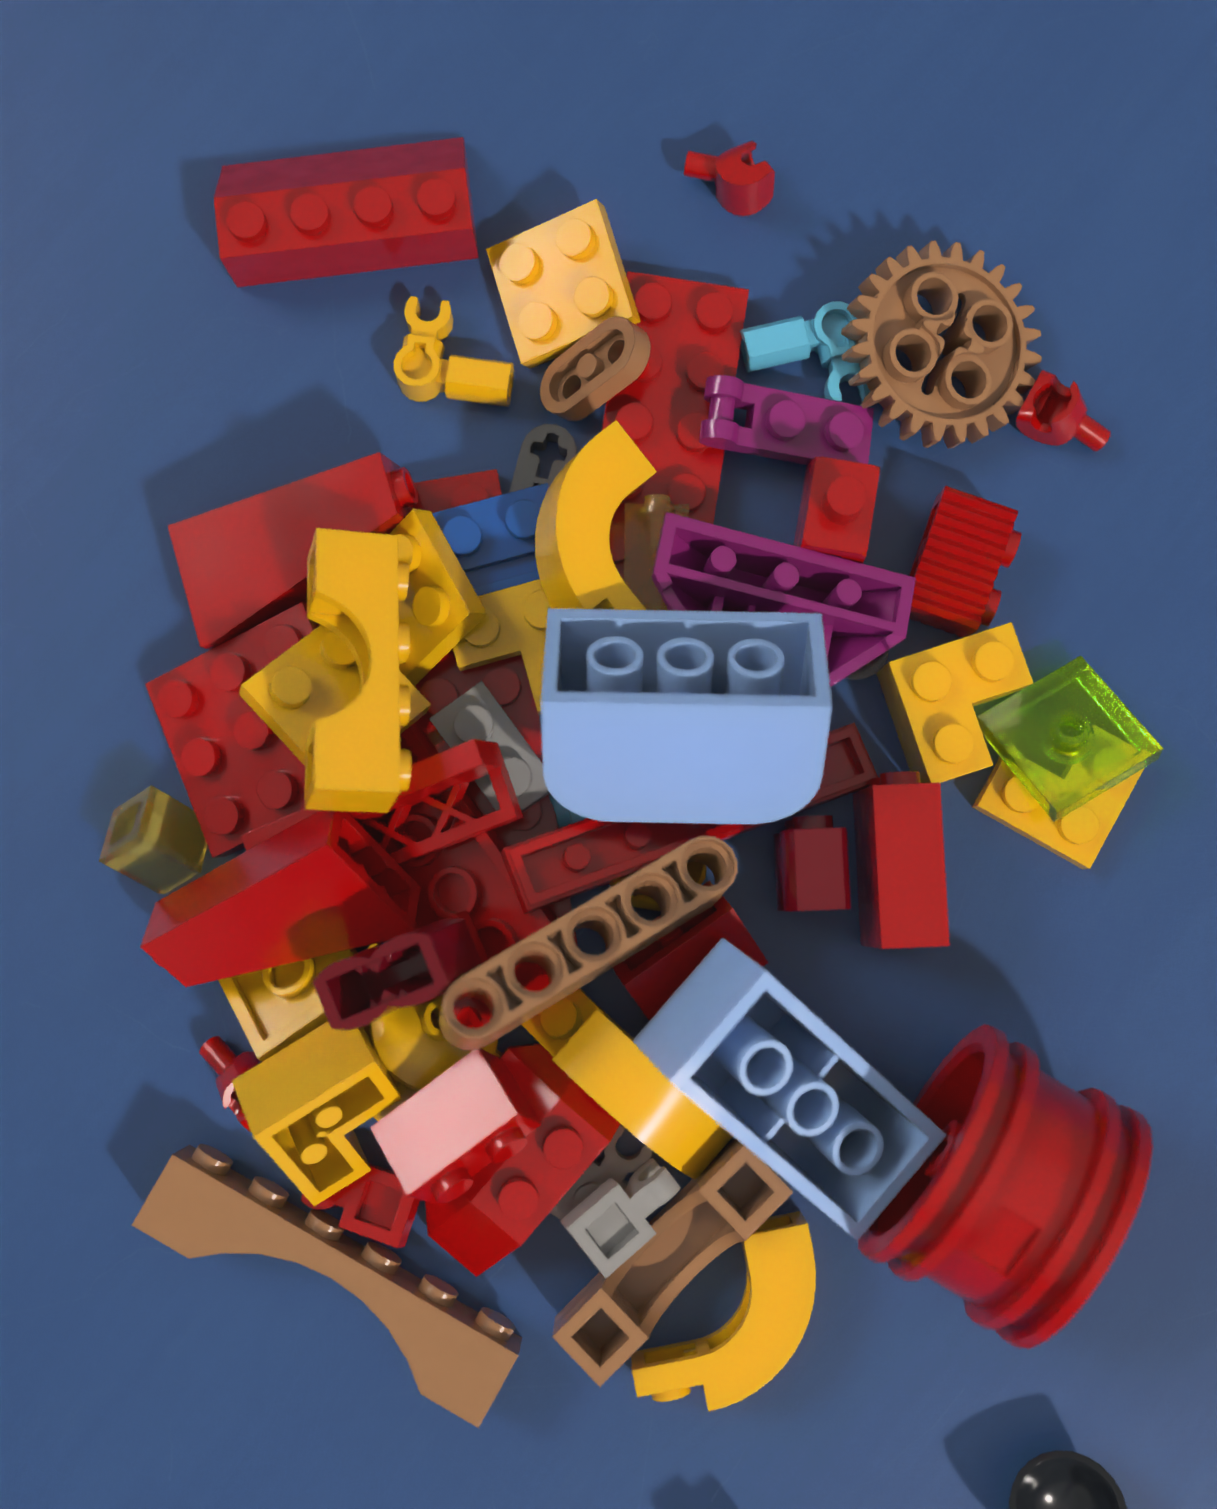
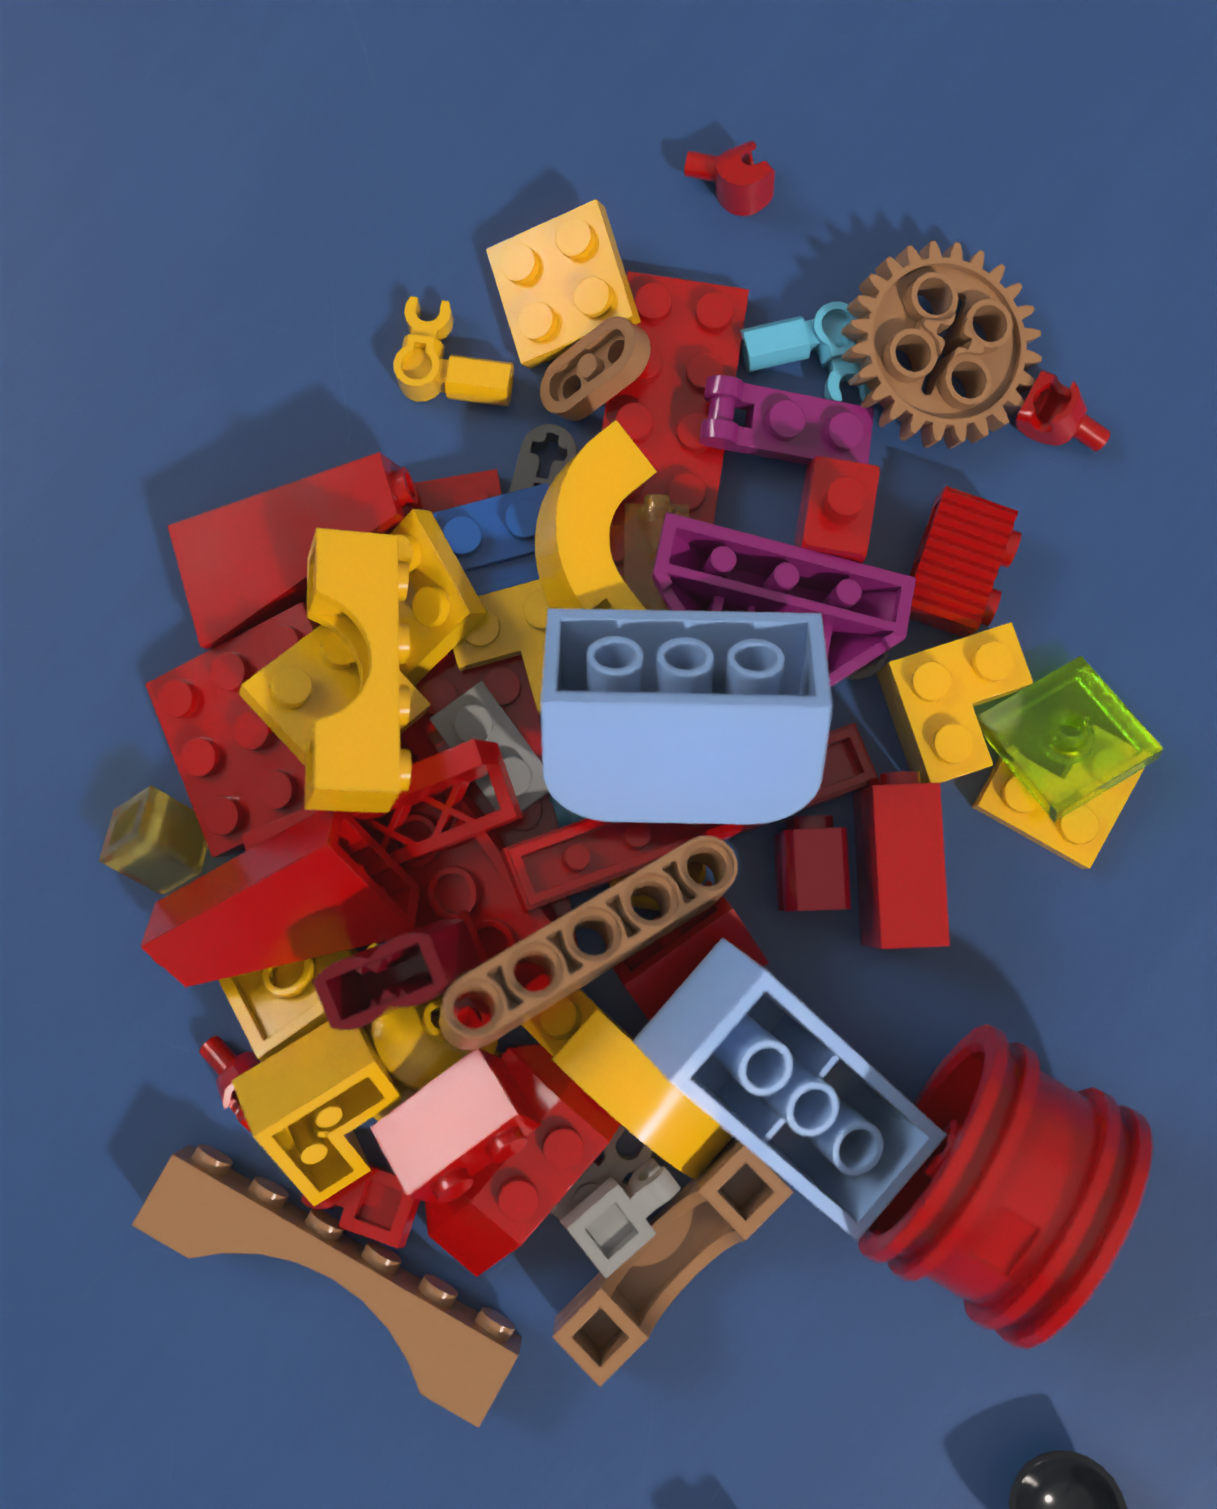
red slope [213,137,479,287] -> none
yellow arch [631,1211,816,1412] -> none

